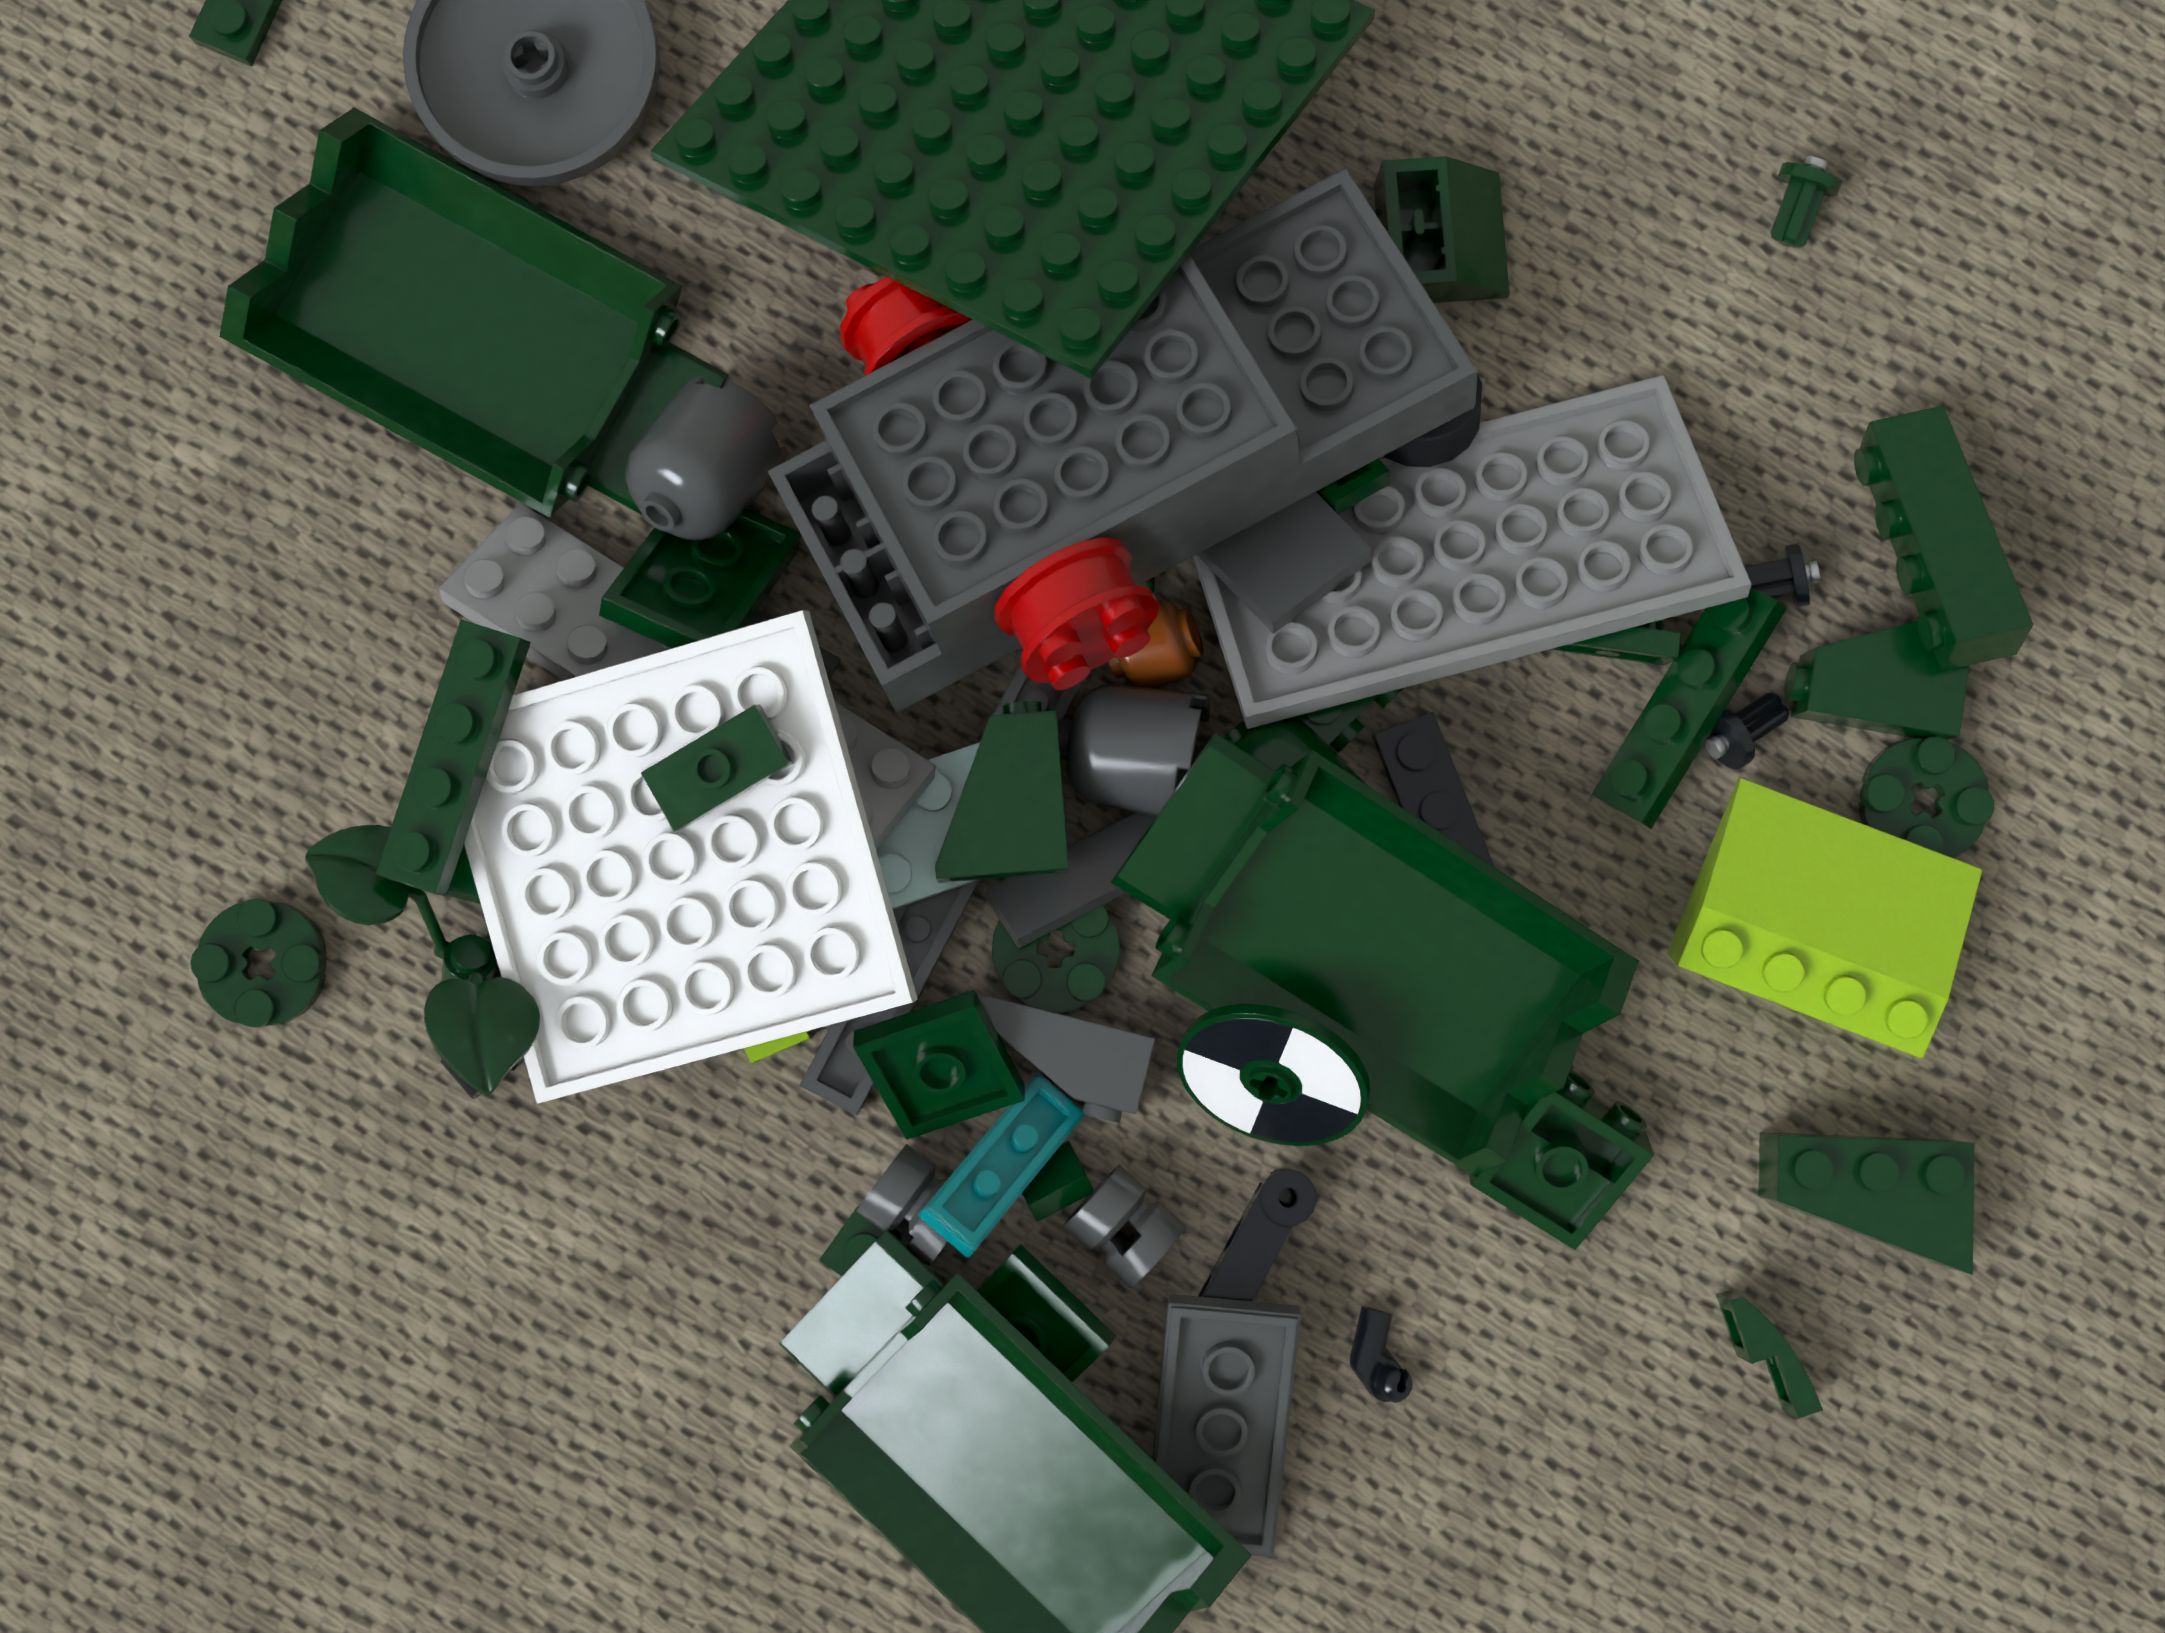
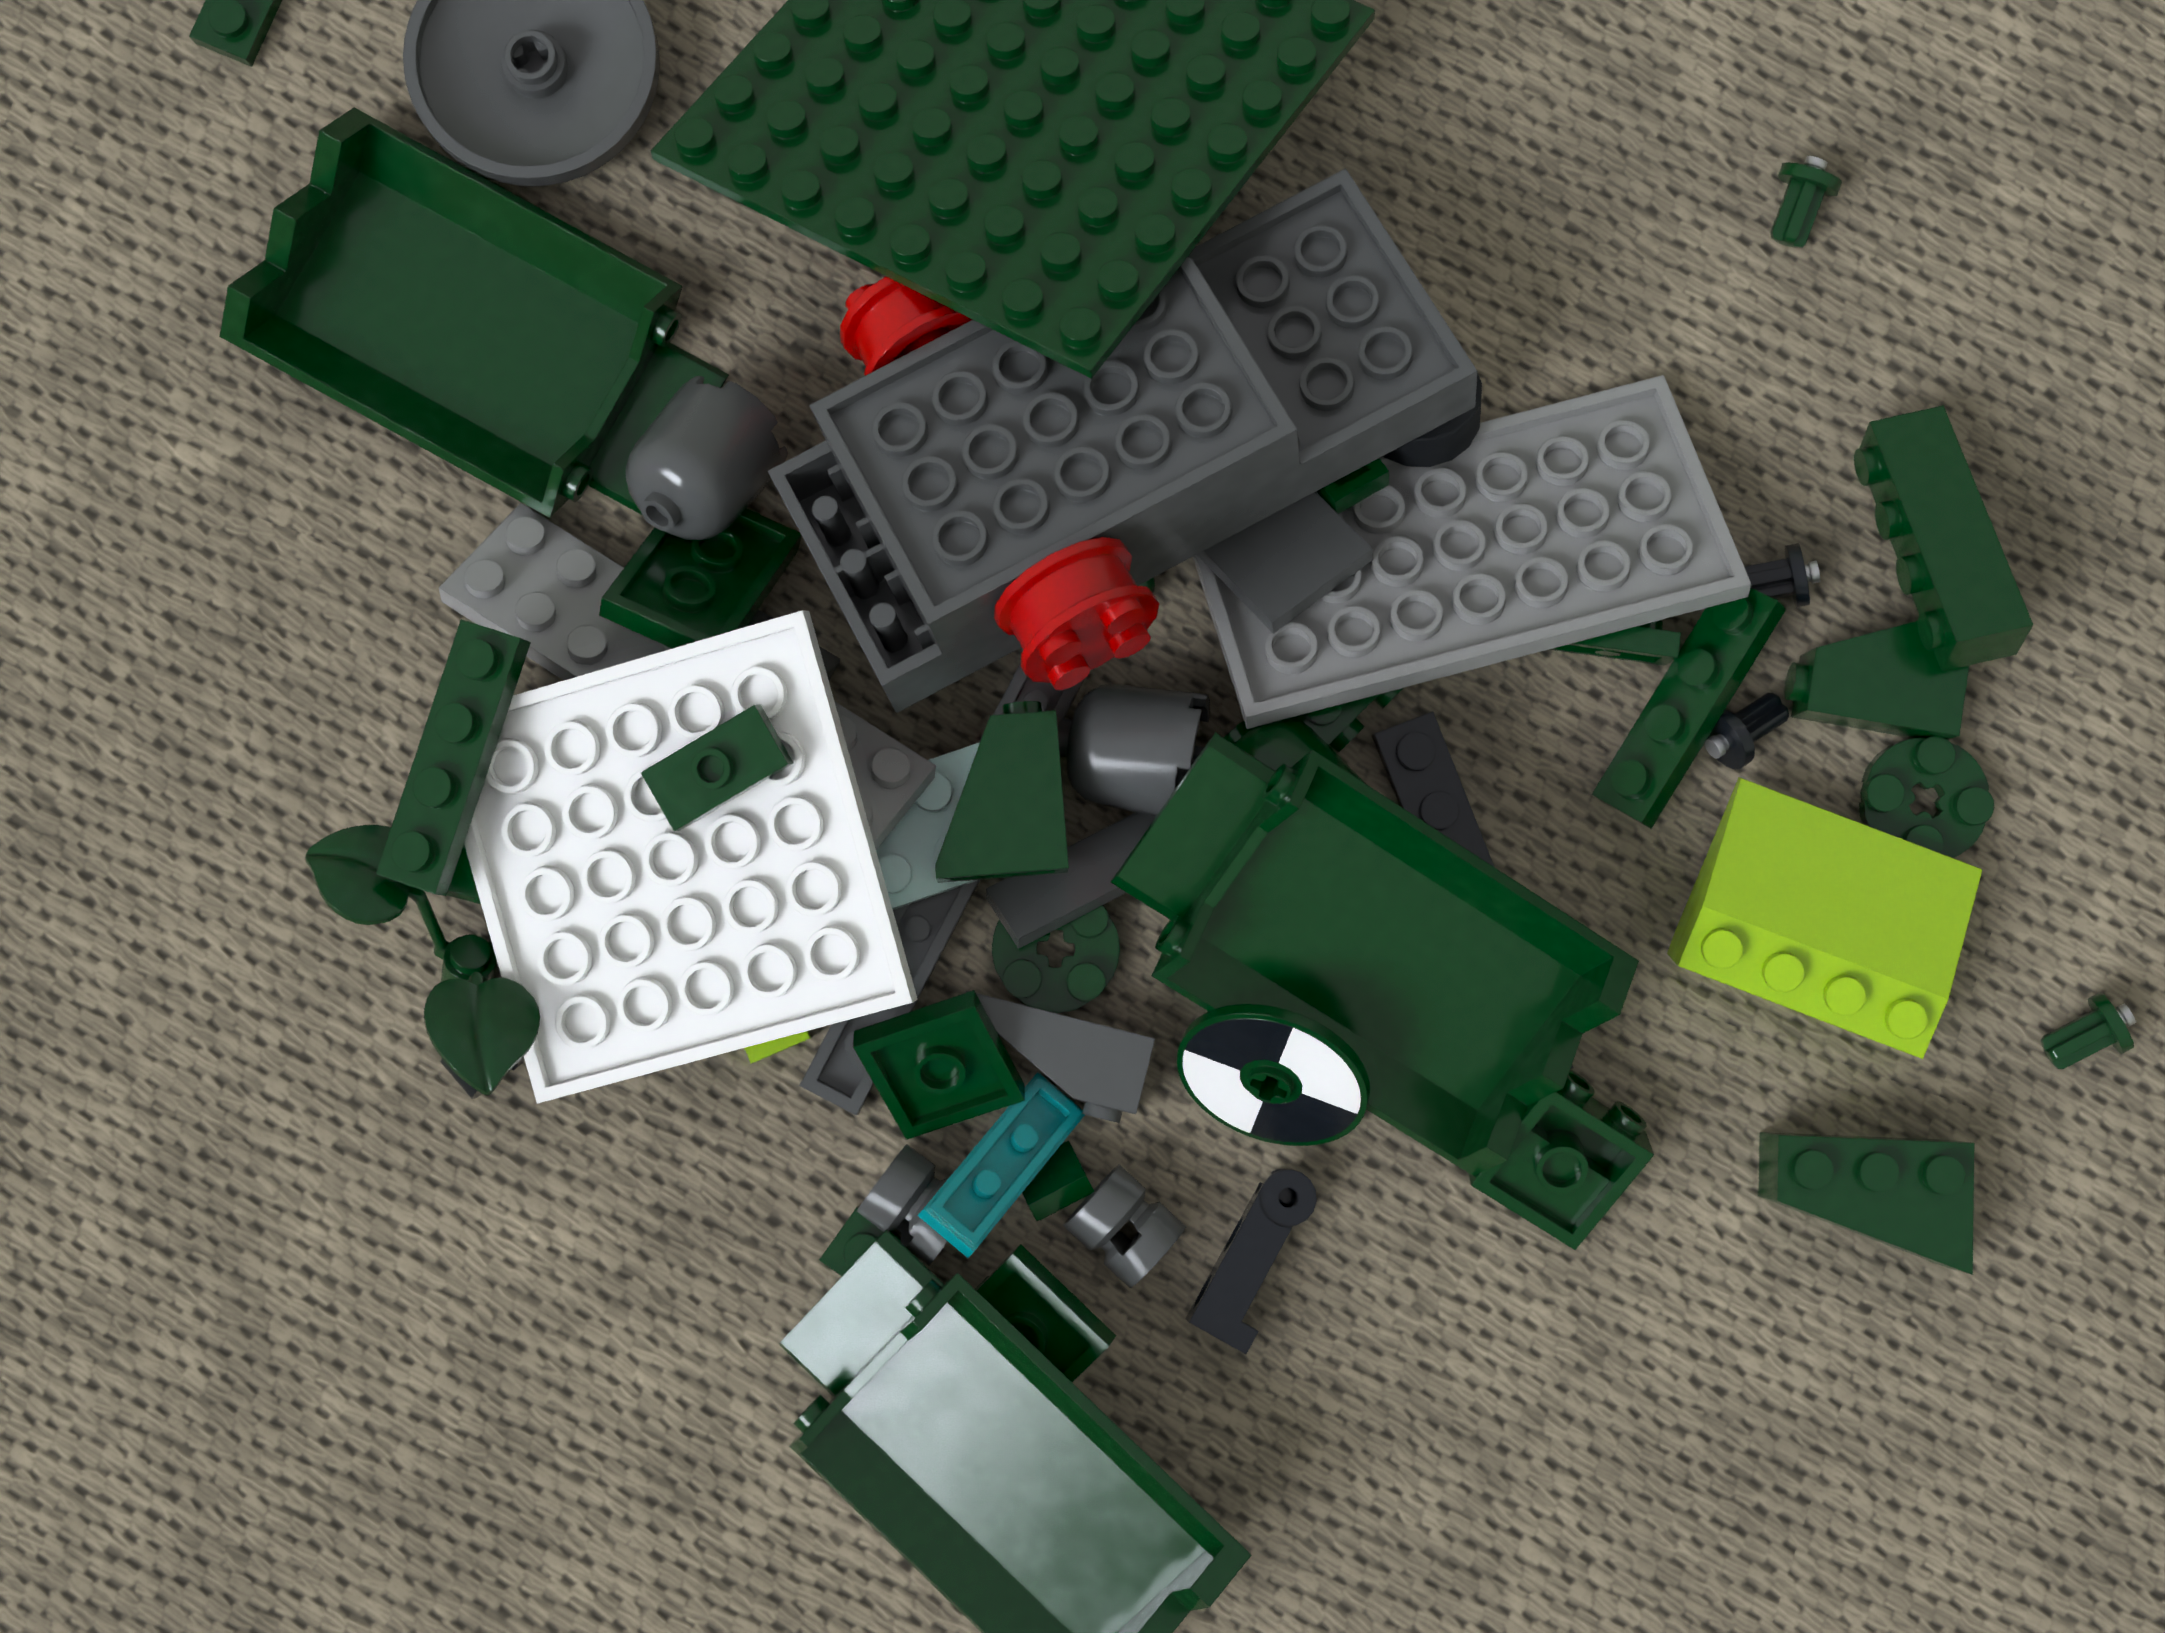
dark green plate [191,899,327,1028] -> none
dark orange head [1108,599,1204,688] -> none
dark grey tile [1152,1294,1301,1557] -> none
black arm [1350,1306,1413,1403] -> none
dark green slope [1373,156,1510,303] -> none
dark green slope [1716,1291,1823,1419] -> none
none -> dark green piece [2041,992,2136,1069]

